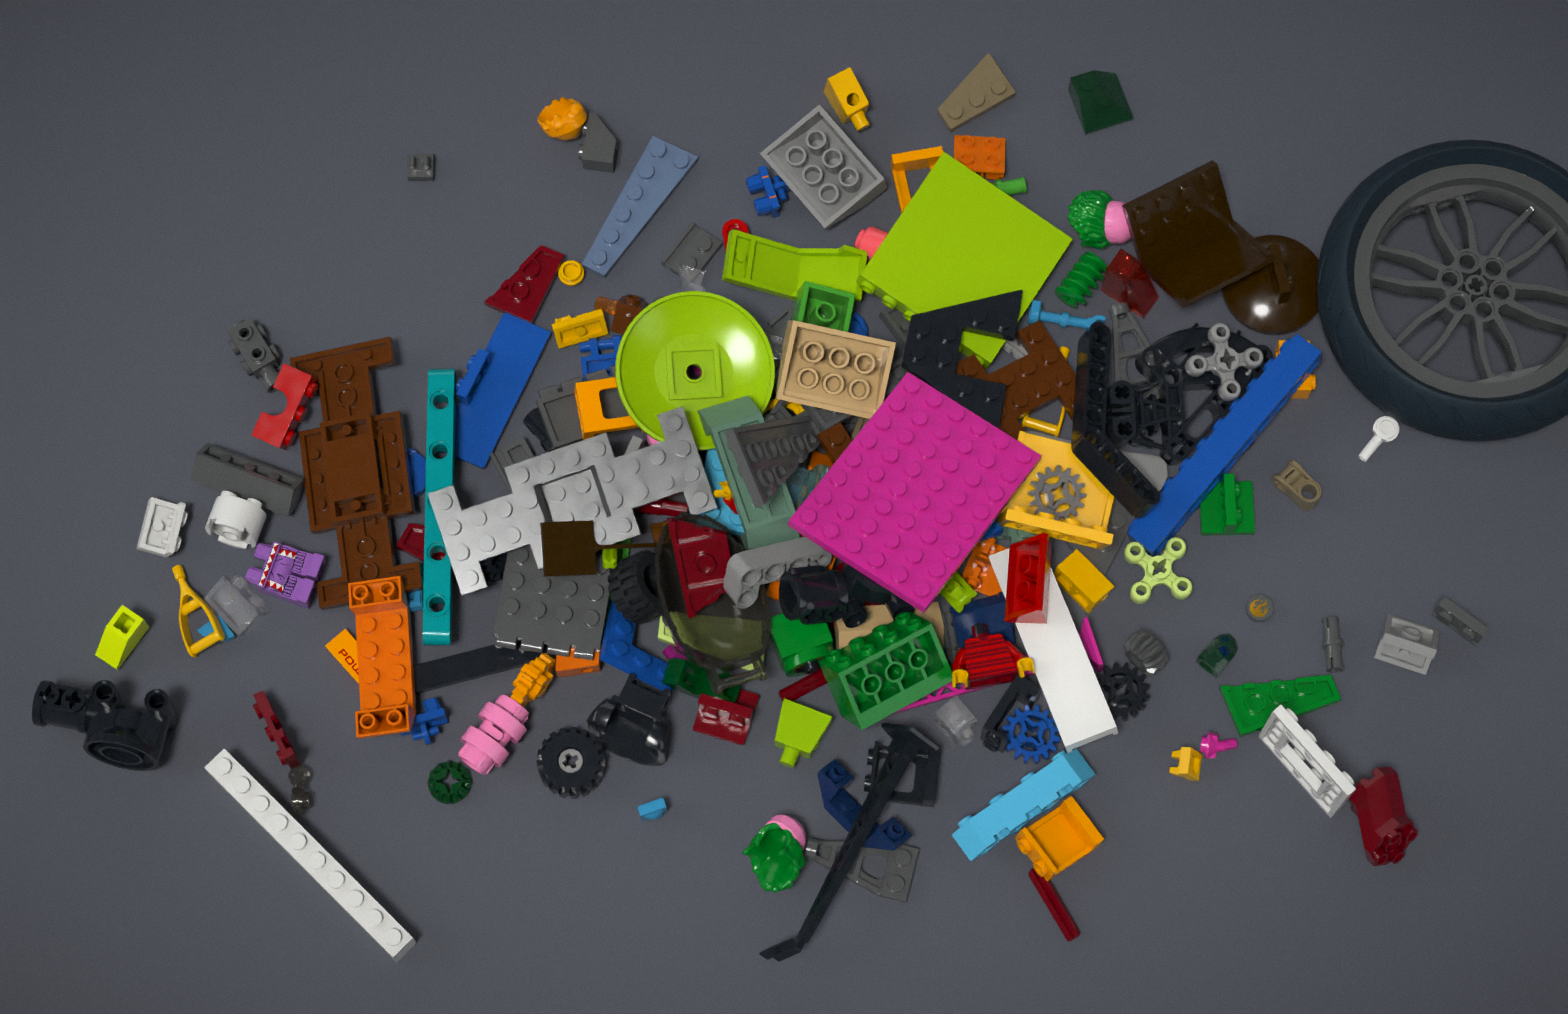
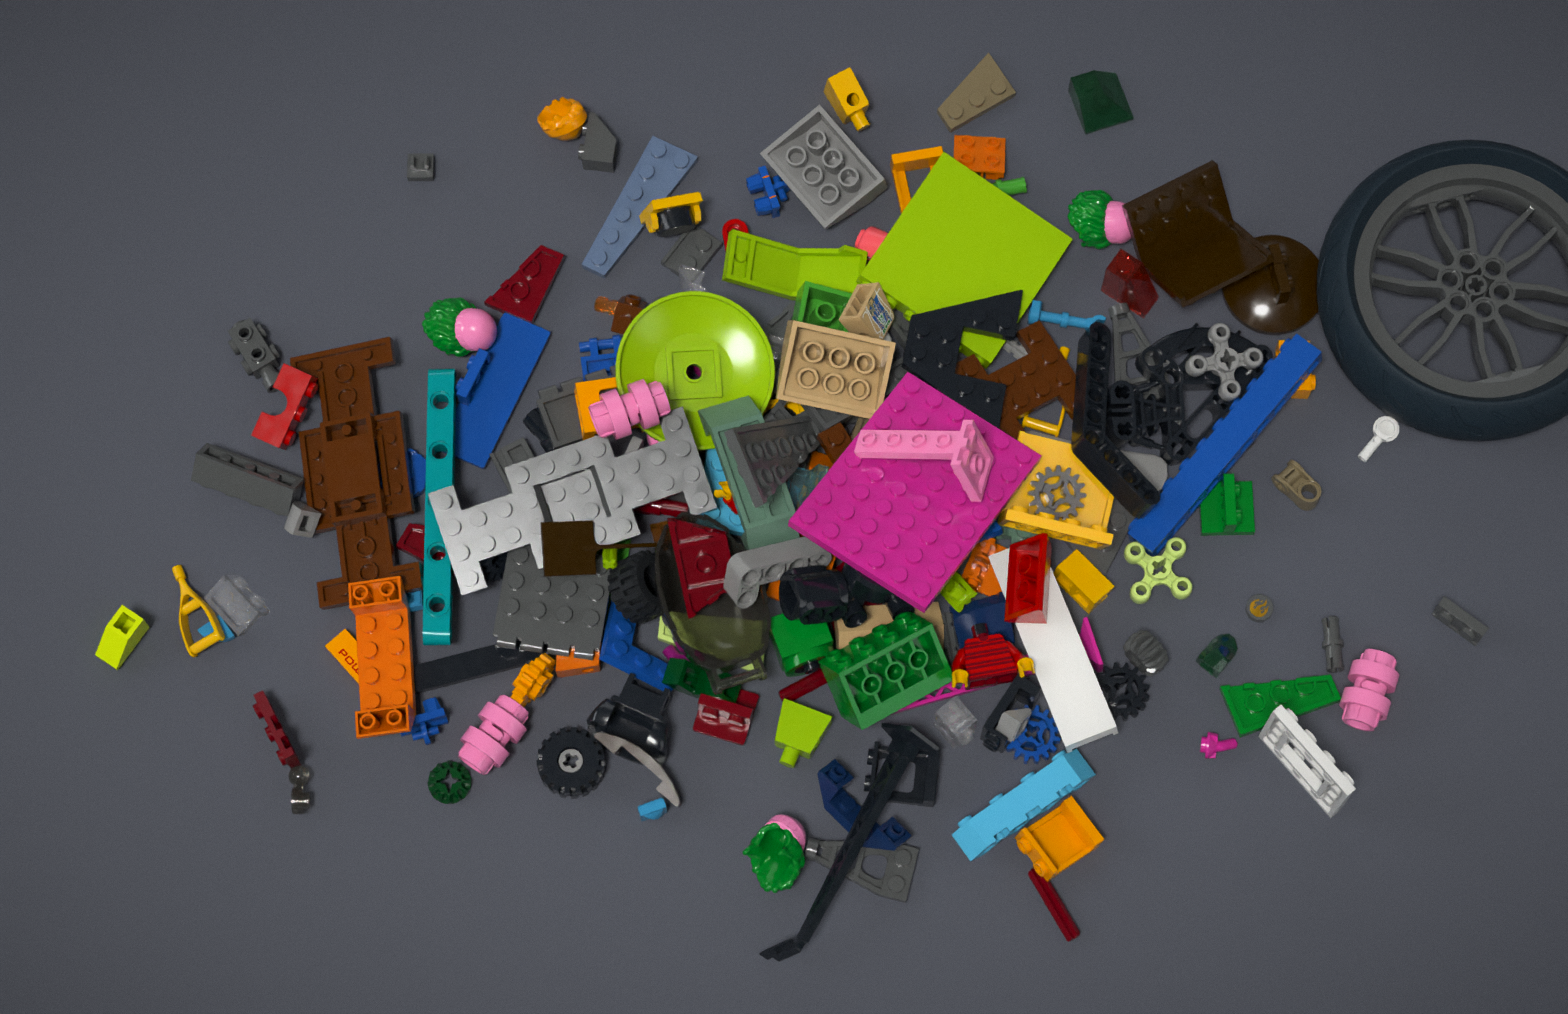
black piece [32,680,178,771] -> none
white bracket [136,497,188,558] -> none
white brick [204,749,416,962] -> none
white brick [205,491,267,549] -> none
medium lavender hips [245,541,327,610] -> none
yellow hinge [551,309,608,349] -> none
yellow plate [558,260,584,286] -> none
green piece [1055,251,1110,308] -> none
yellow tile [1169,747,1202,781] -> none
dark red brick [1349,766,1418,866] -> none
light grey bracket [1374,614,1439,675] -> none
none -> light grey brick [284,501,321,538]
none -> hair [422,297,497,357]
none -> bright pink piece [588,379,671,440]
none -> slope [594,732,683,808]
none -> piece [639,192,703,237]
none -> tan torso [839,282,894,342]
none -> bright pink bracket [854,420,994,502]
none -> light grey slope [996,708,1032,742]
none -> bright pink piece [1339,649,1400,731]

